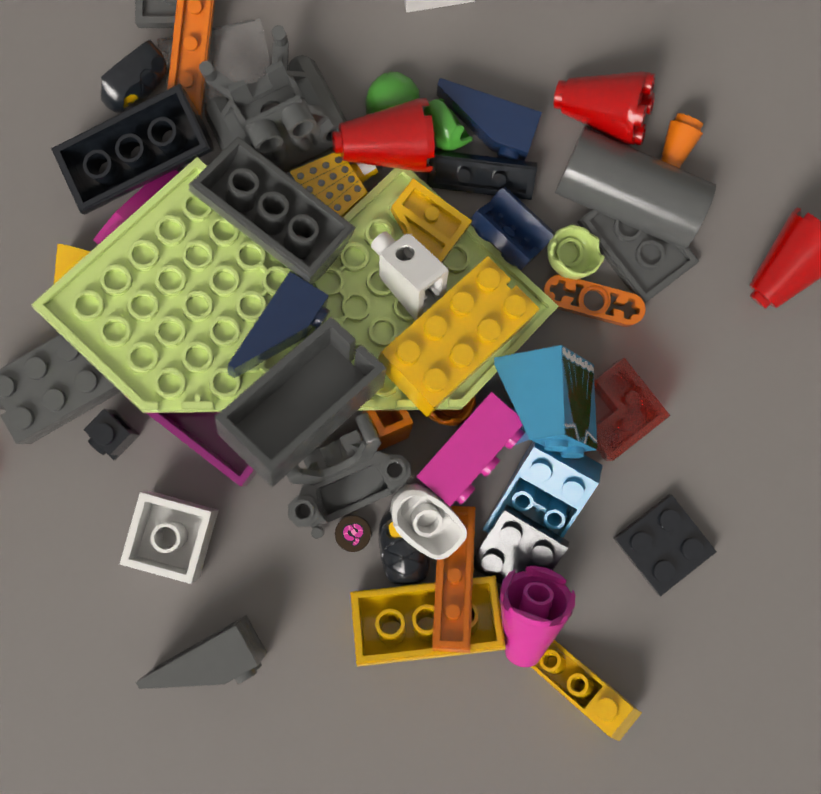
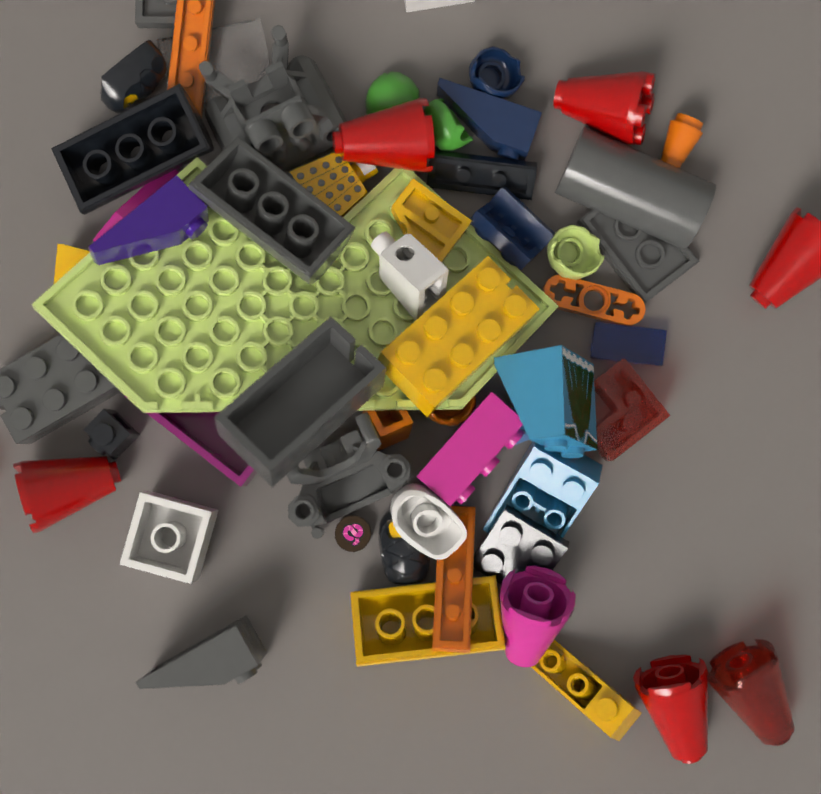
dark blue slope [228,272,330,378] -> none
black plate [613,494,717,597] -> none
none -> red cone [13,456,122,533]
none -> dark purple slope [88,175,209,265]
none -> dark blue hair [469,46,525,100]
none -> clear blue tile [590,322,667,366]
none -> red cone [633,654,708,764]
none -> clear red cone [708,639,795,746]

